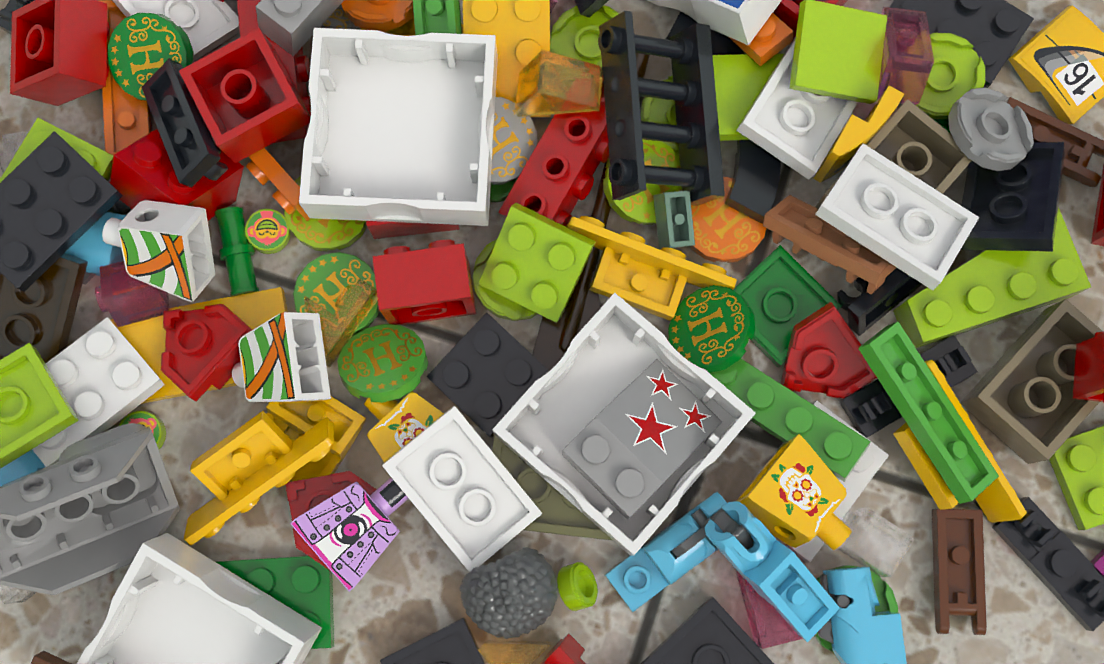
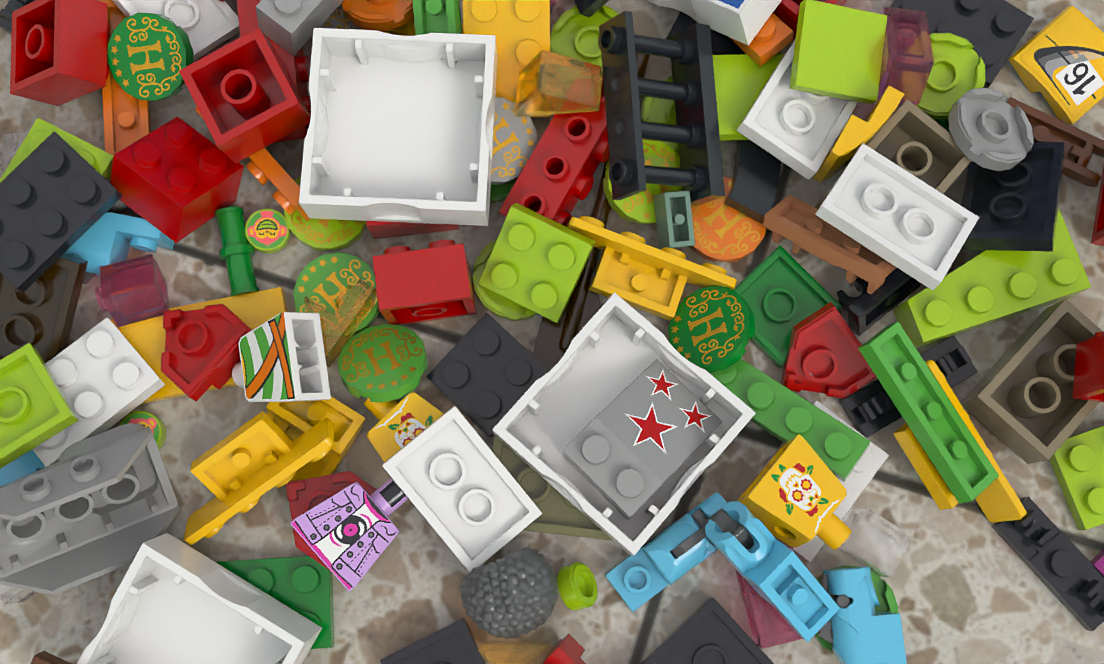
white torso [102,200,215,302] -> none
black plate [141,58,228,188] -> none
reddish brown hinge [932,509,987,635] -> none

